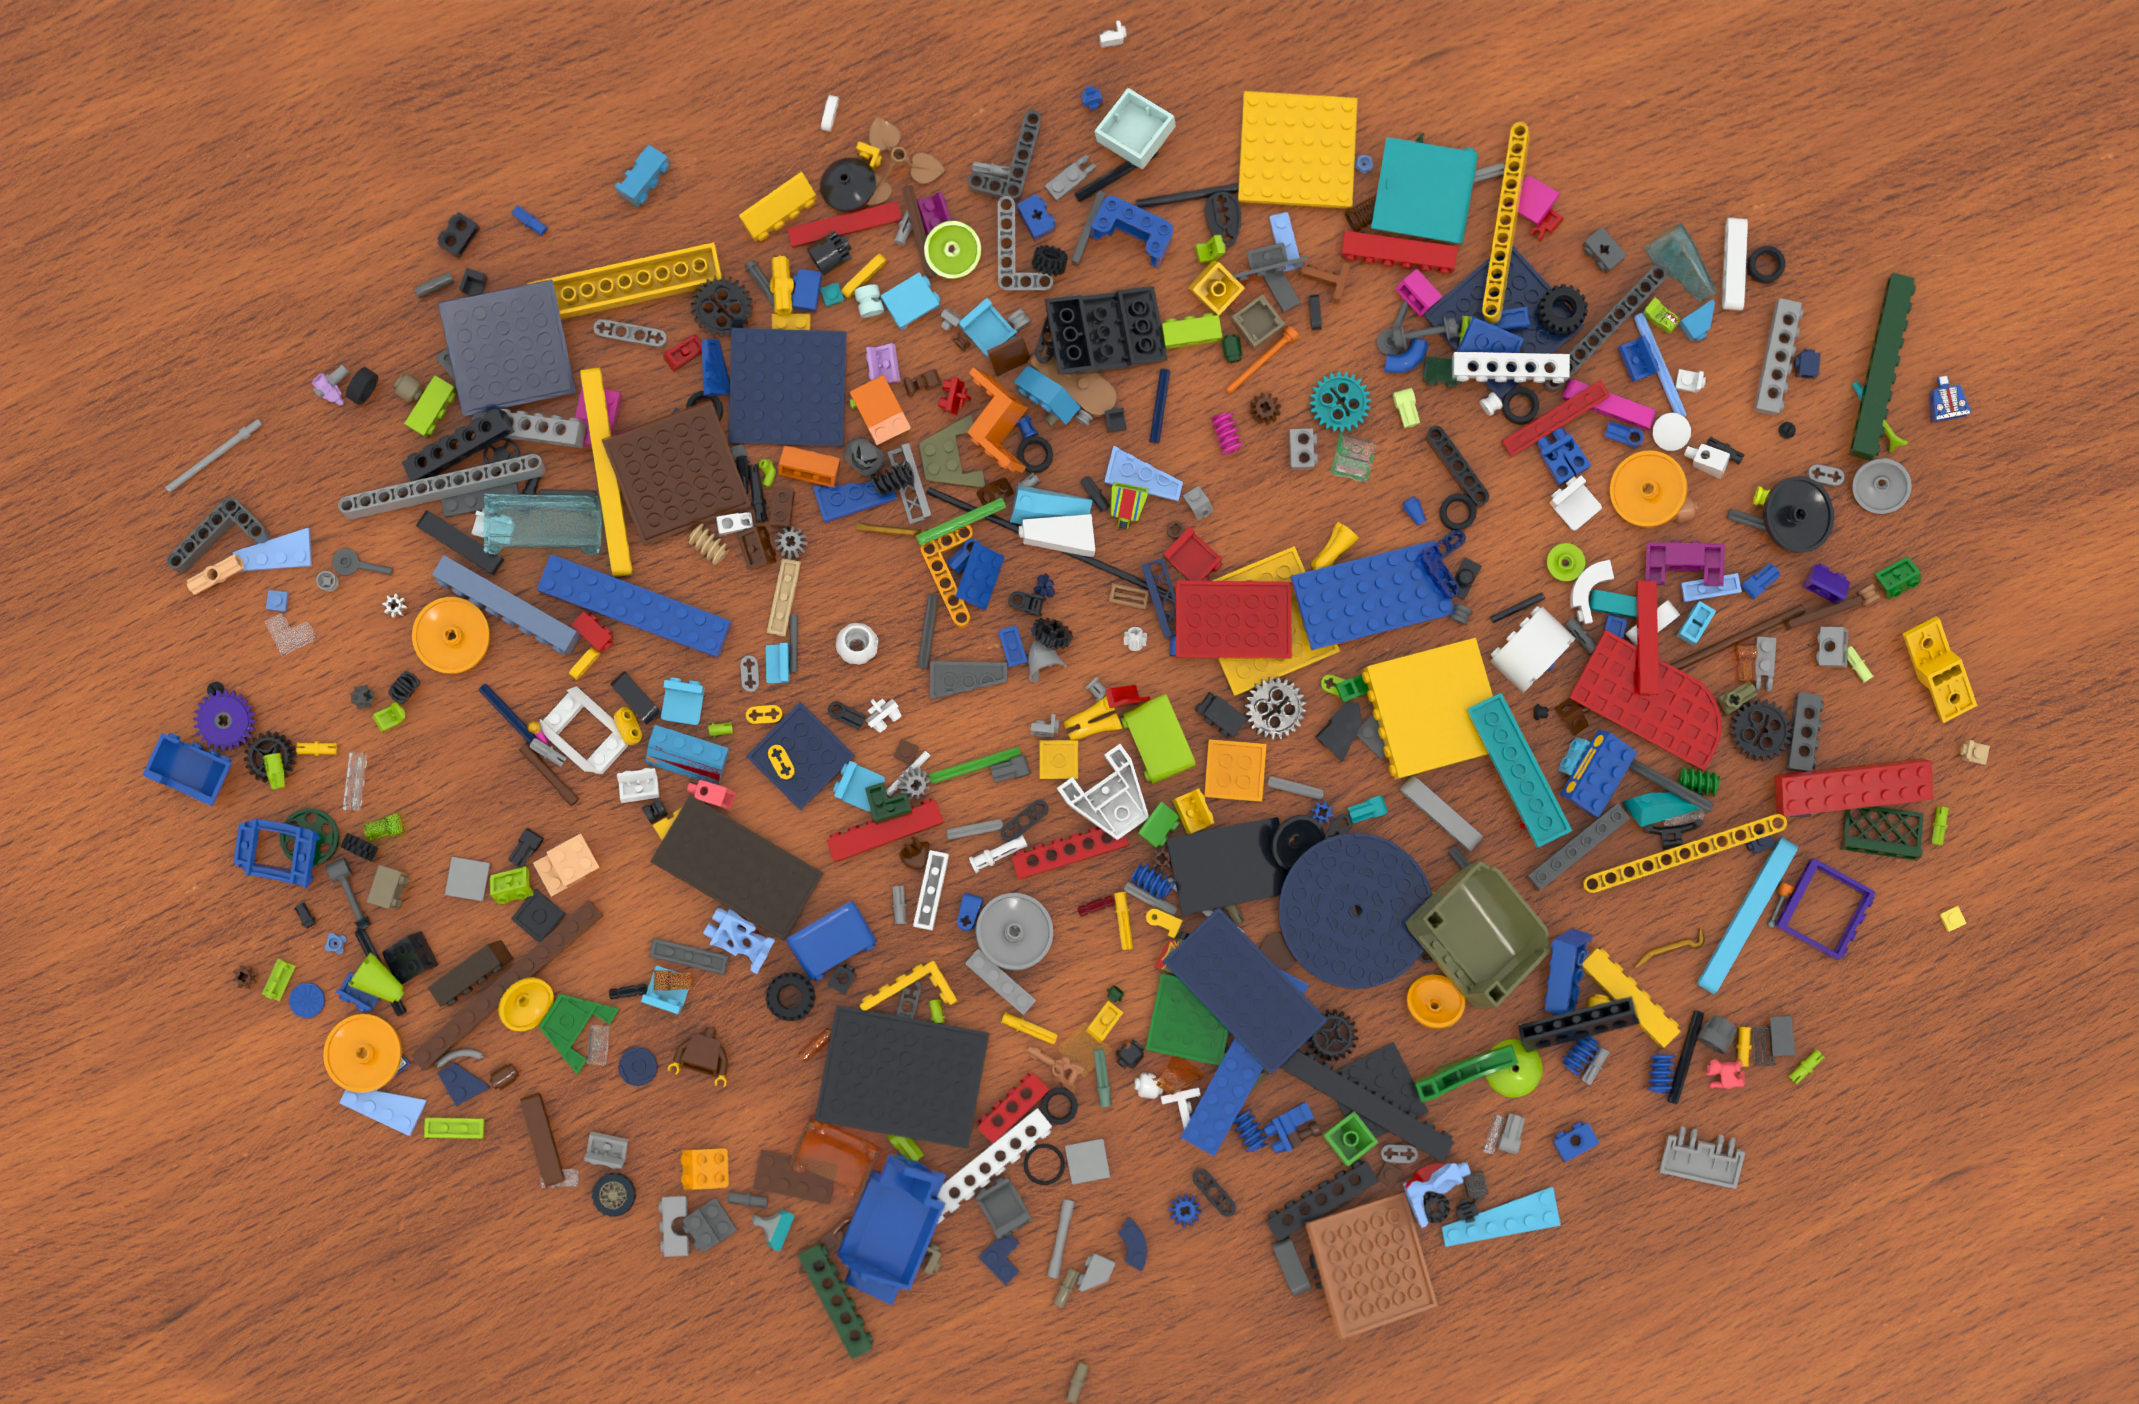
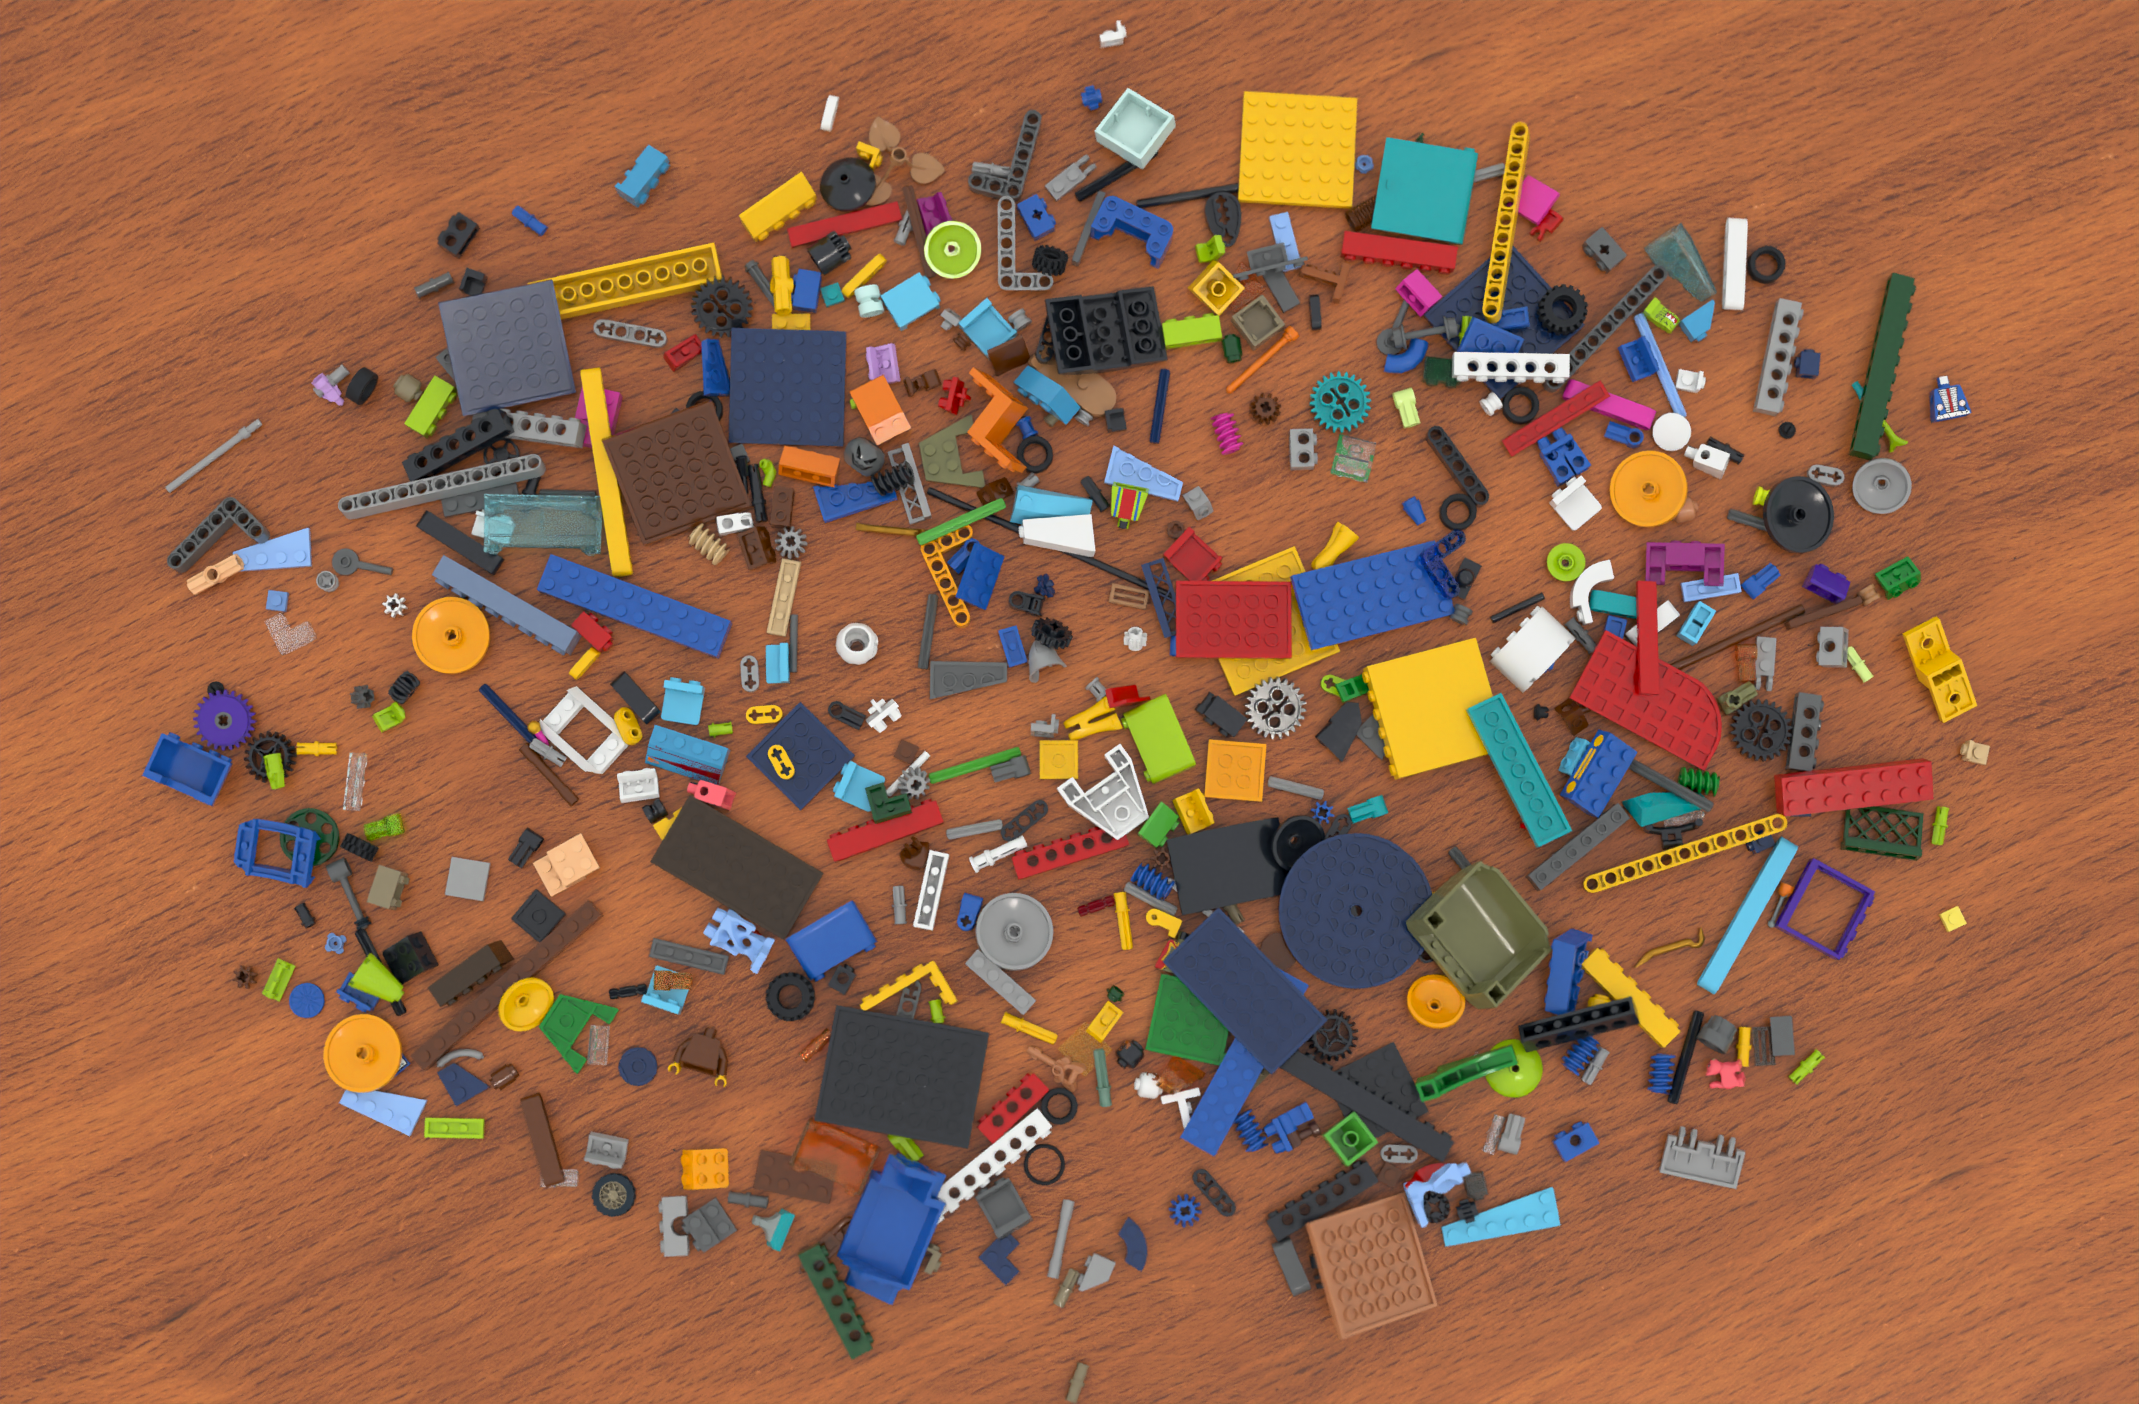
lime bracket [490,867,533,904] -> none
light grey tile [1065,1139,1110,1184] -> none
light grey beam [1399,775,1483,852] -> none

